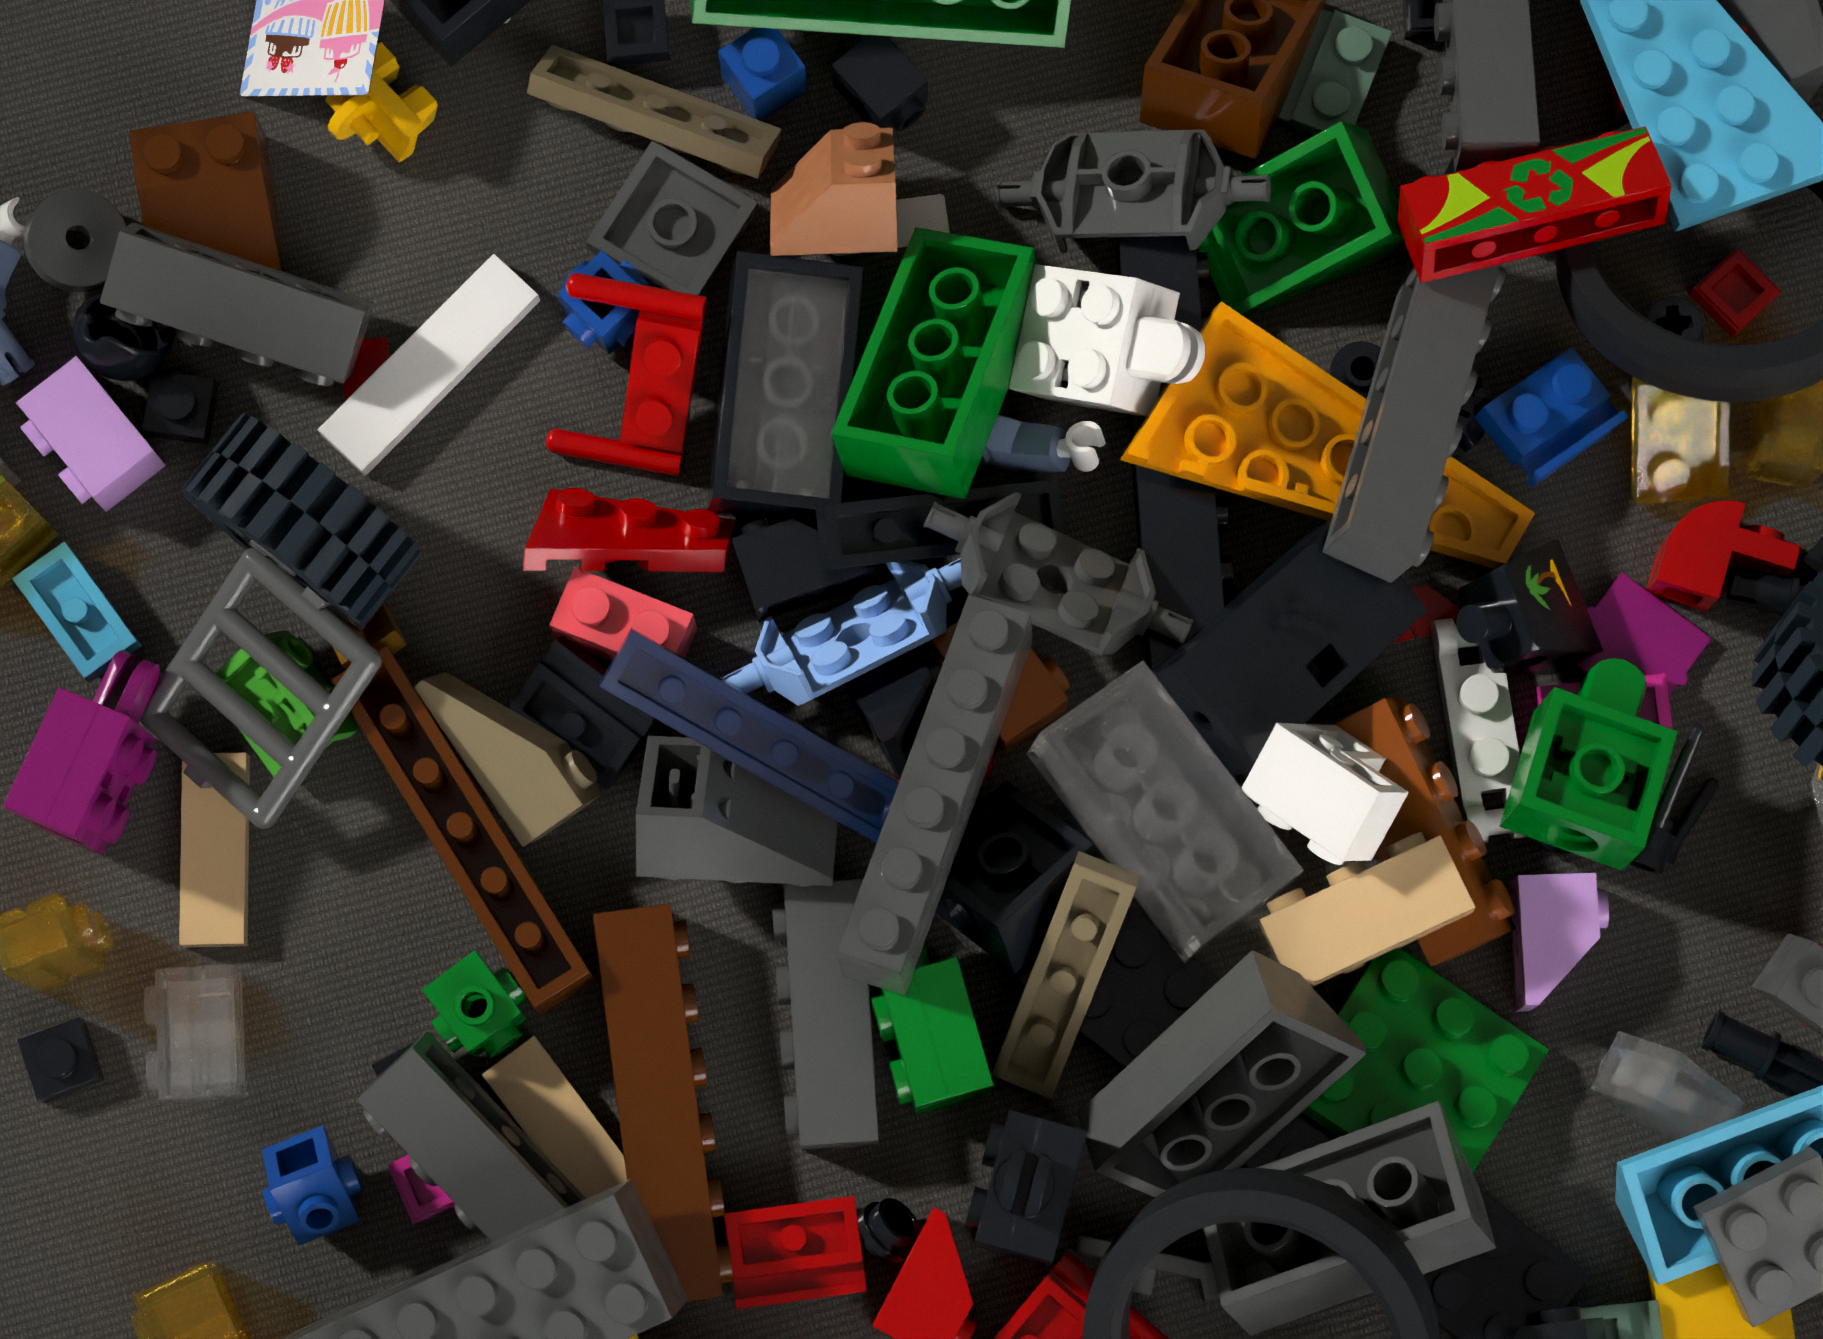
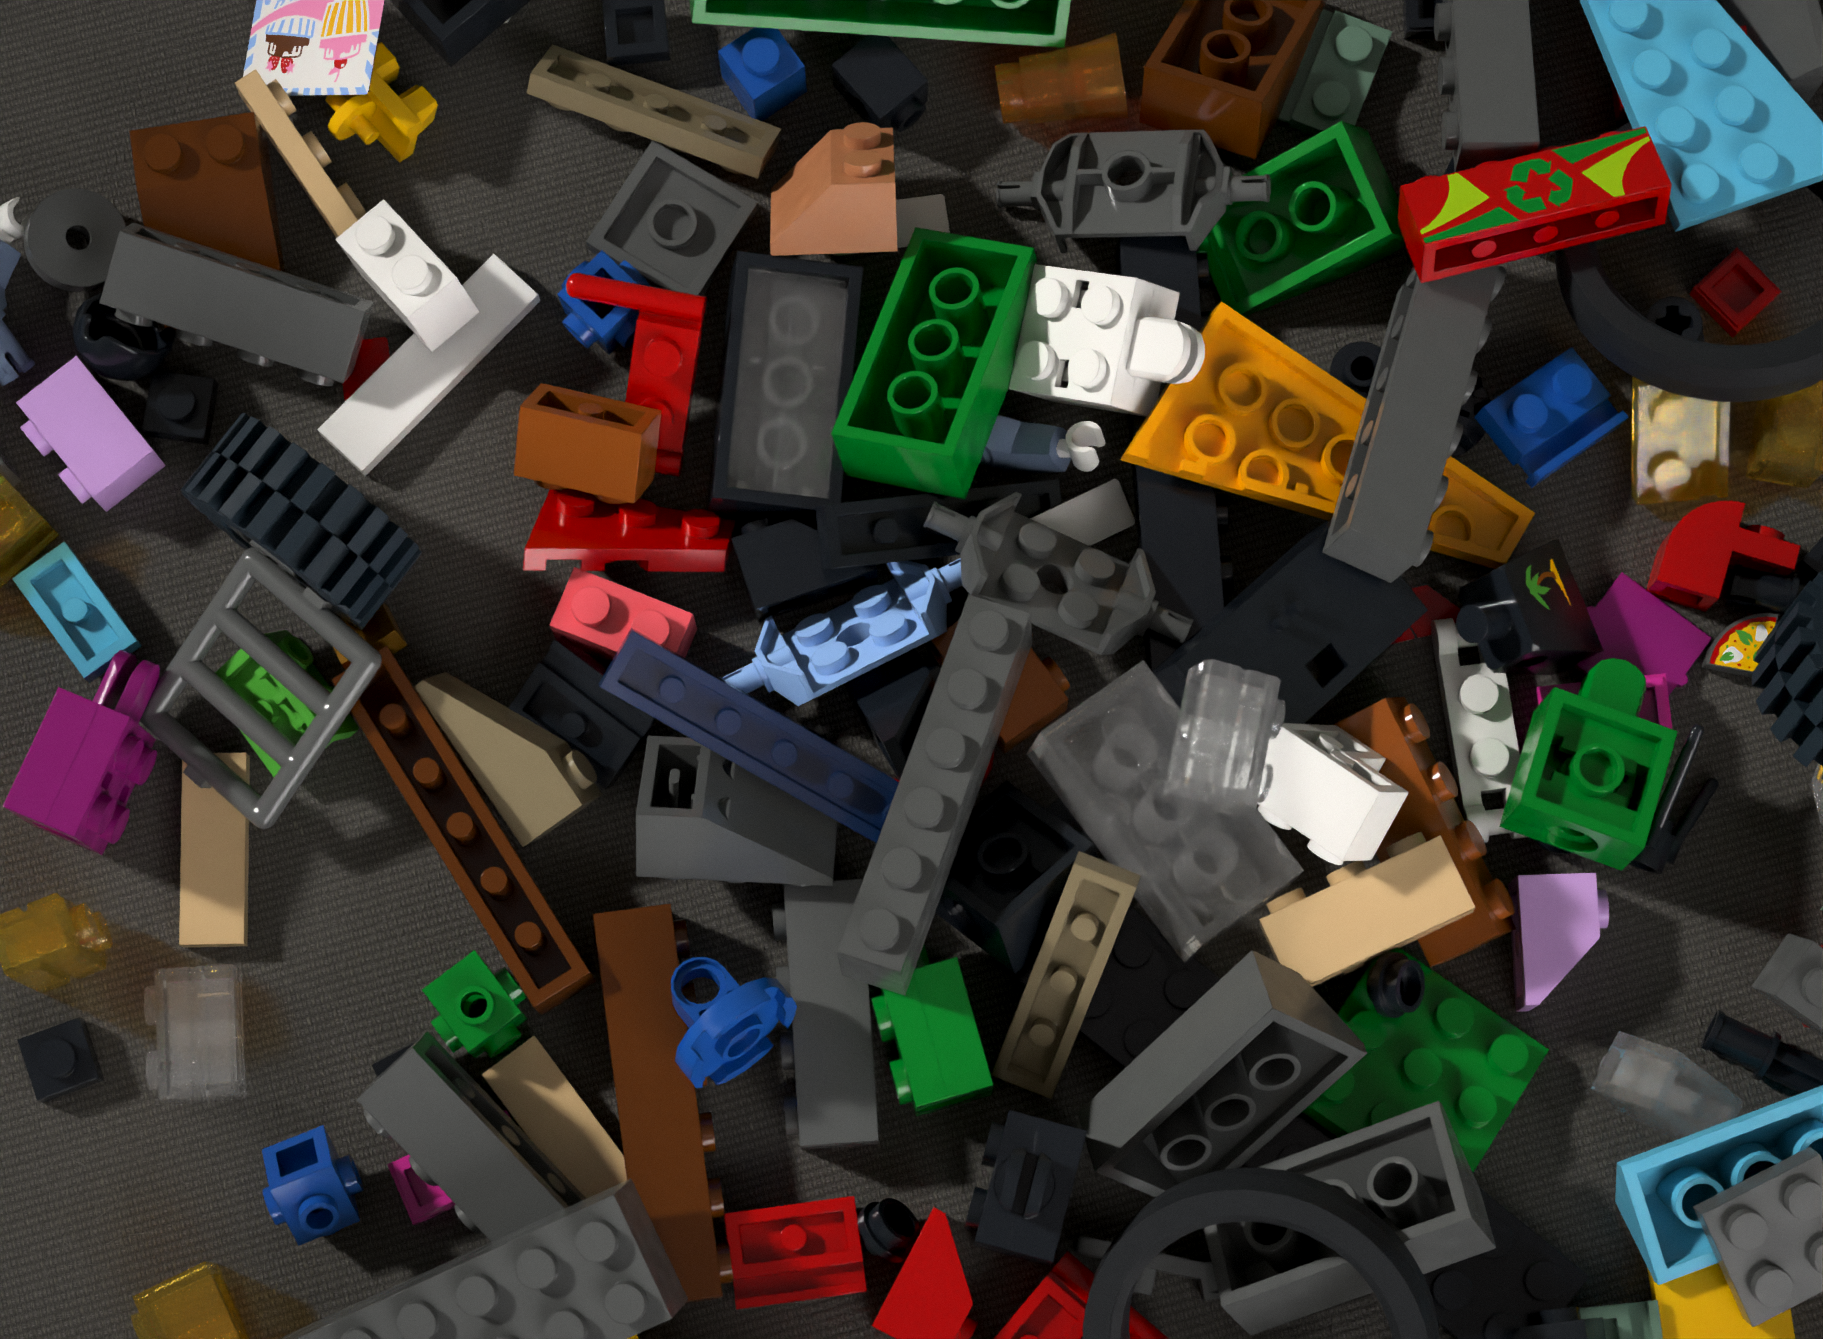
none -> tan plate [235,69,366,238]
none -> white brick [335,199,480,352]
none -> dark orange brick [514,383,662,504]
none -> blue tile [671,957,797,1088]
none -> clear orange plant [995,32,1129,125]
none -> white sticker [1030,479,1135,546]
none -> clear brick [1163,659,1286,816]
none -> black plate [1366,952,1425,1018]
none -> tile [1701,613,1778,677]

